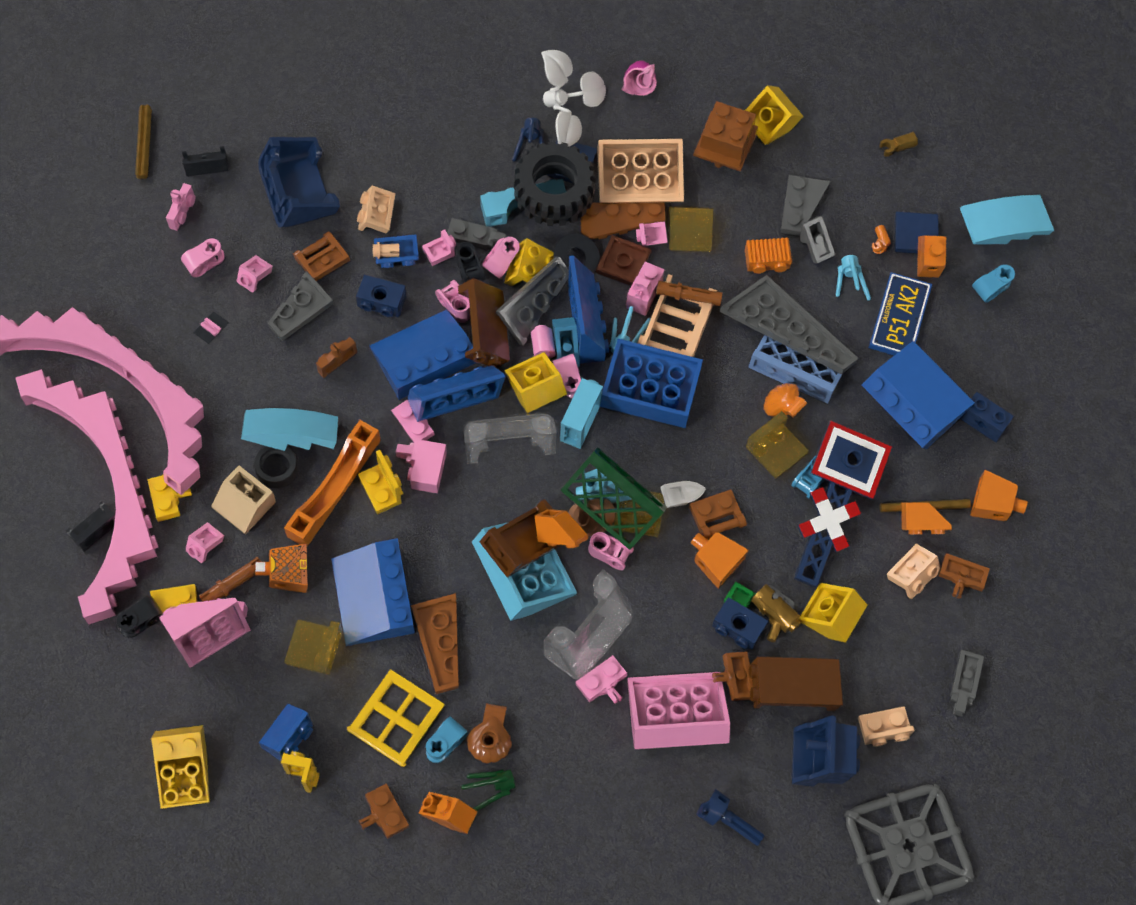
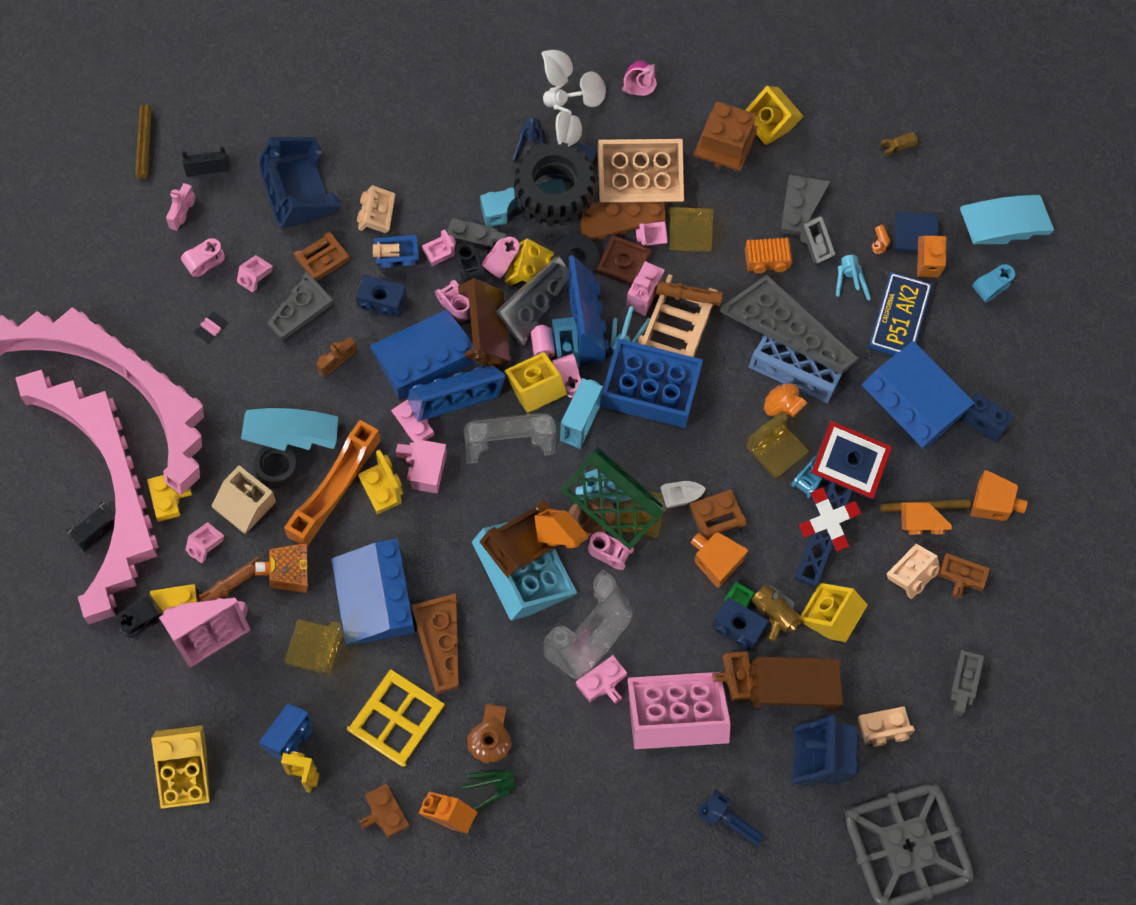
dark azure piece [426,716,469,763] -> none

